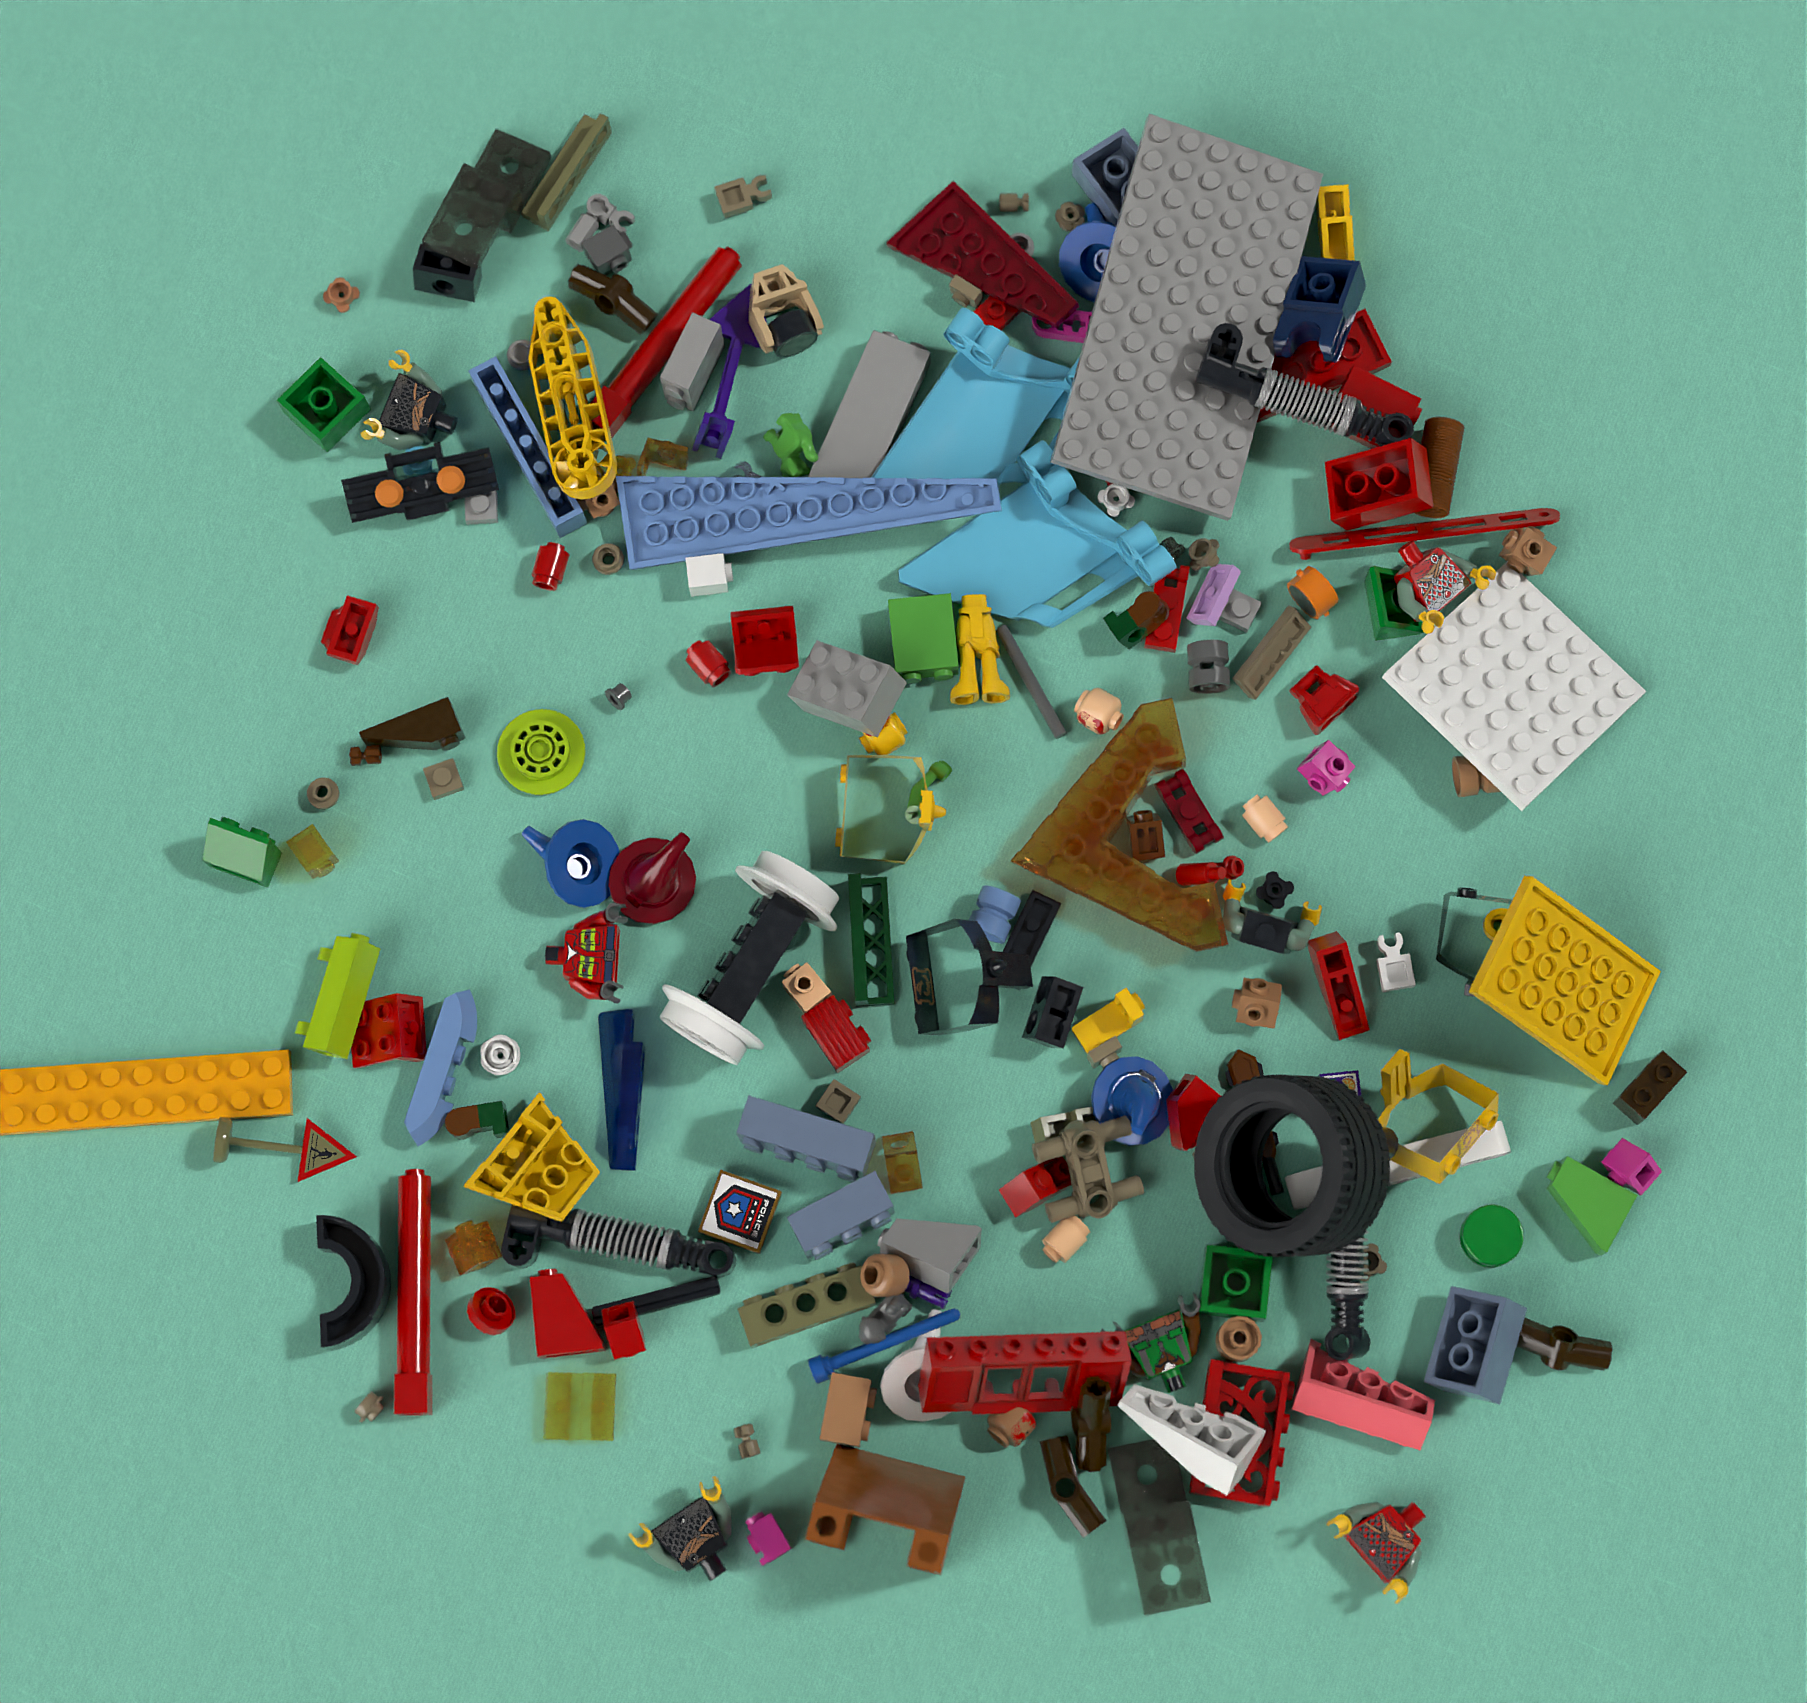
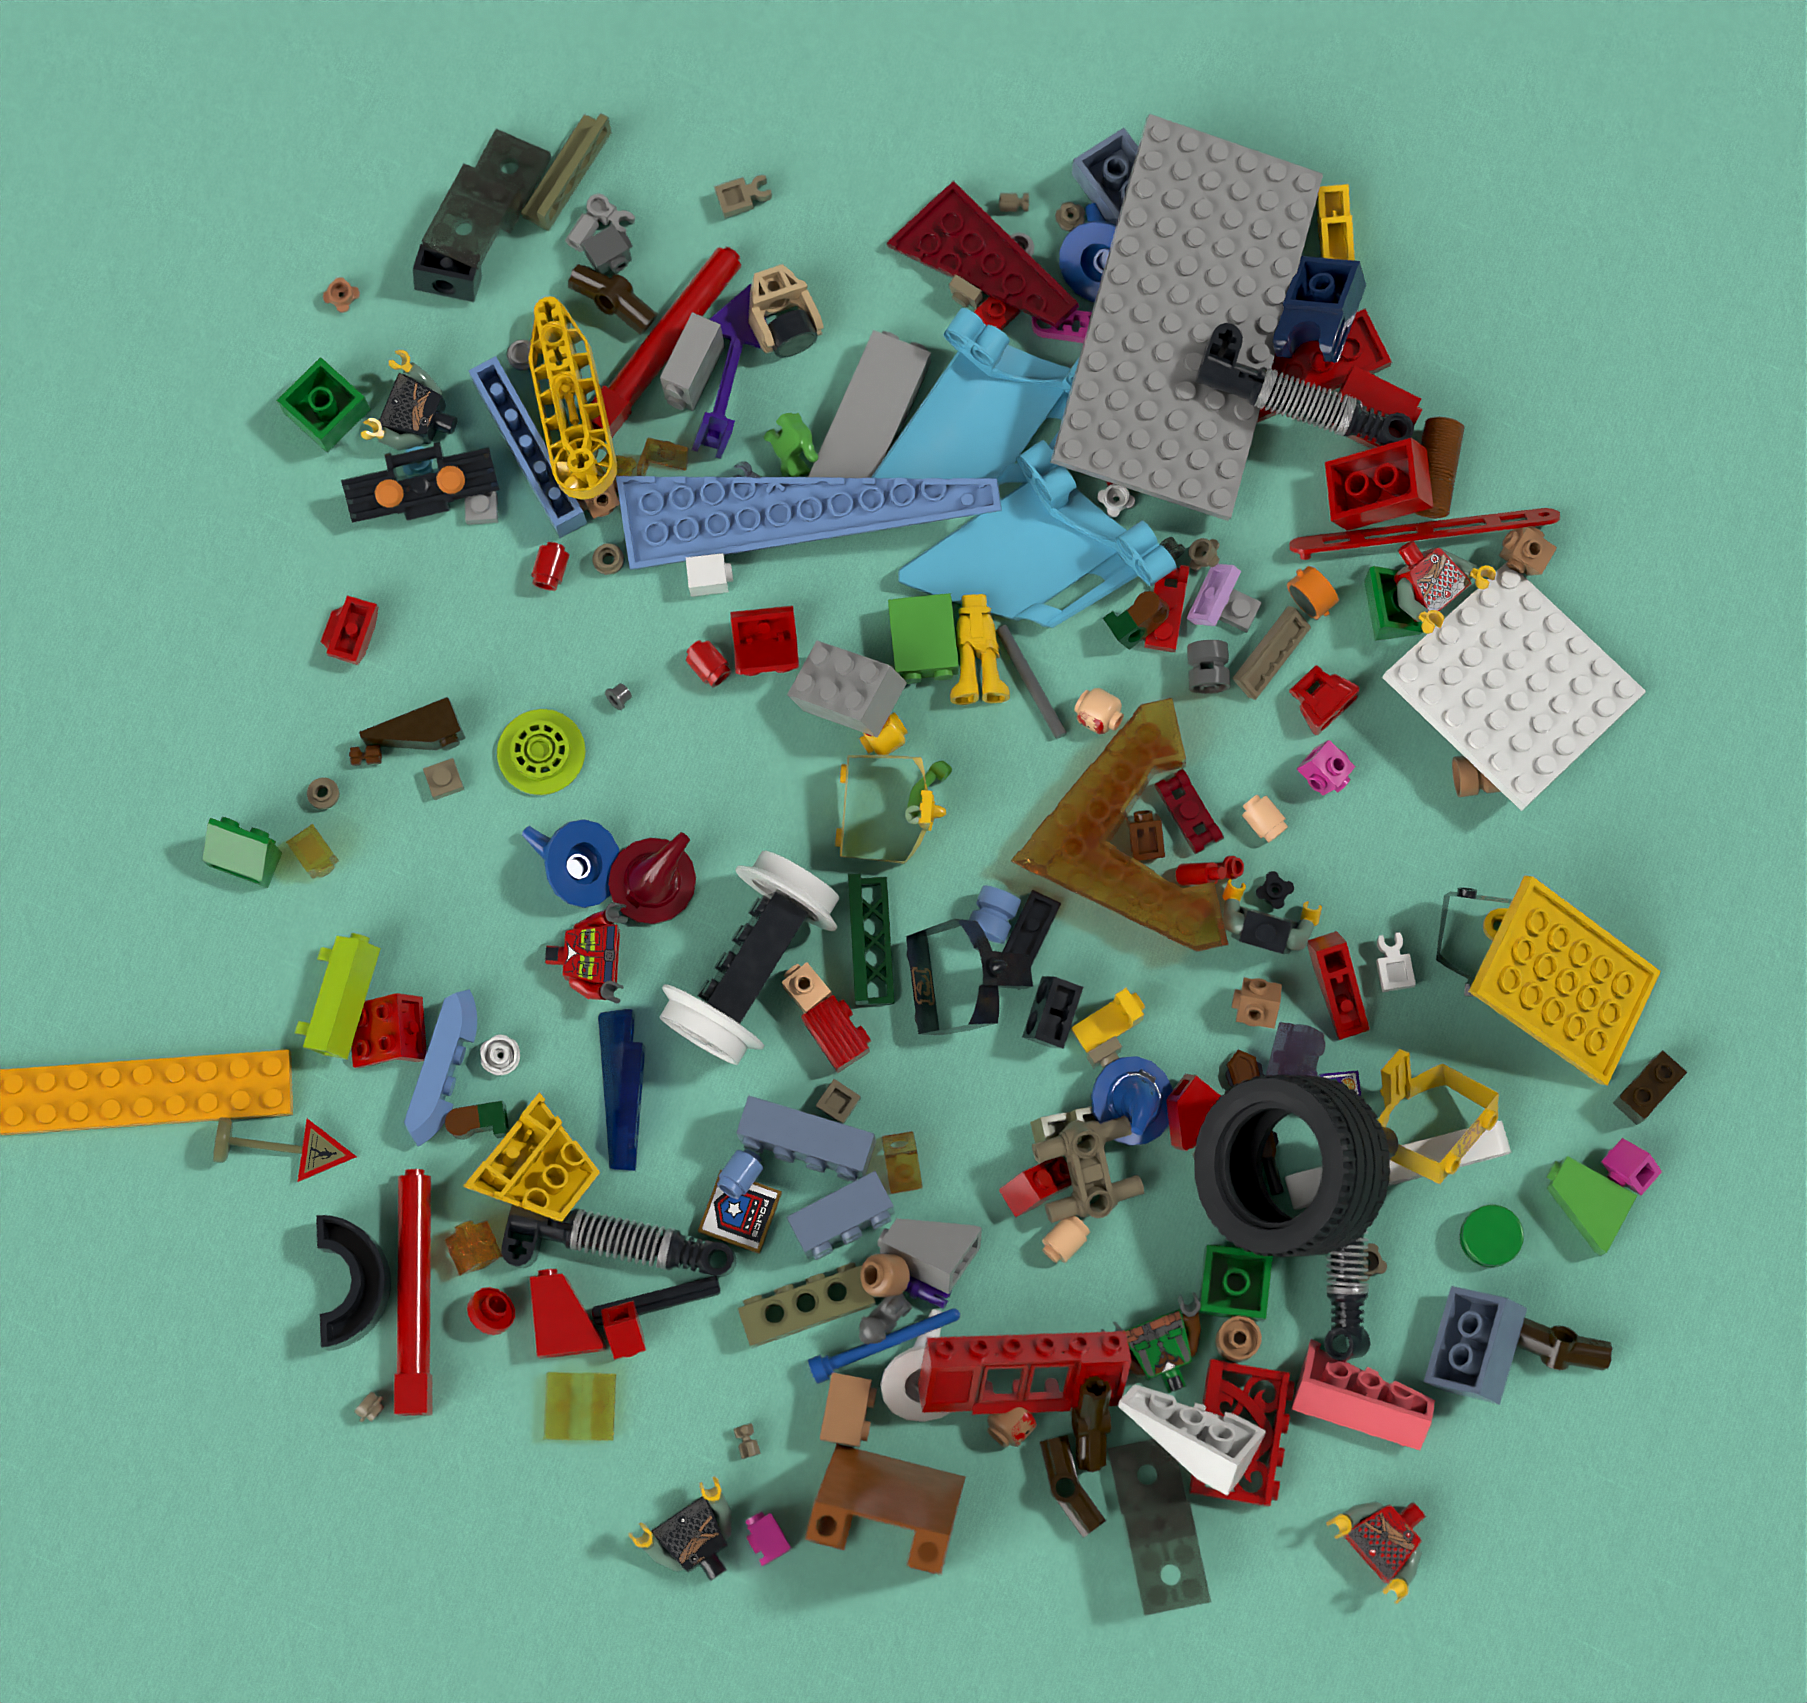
none -> medium blue brick [717,1149,763,1199]
none -> clear purple brick [1266,1022,1325,1076]

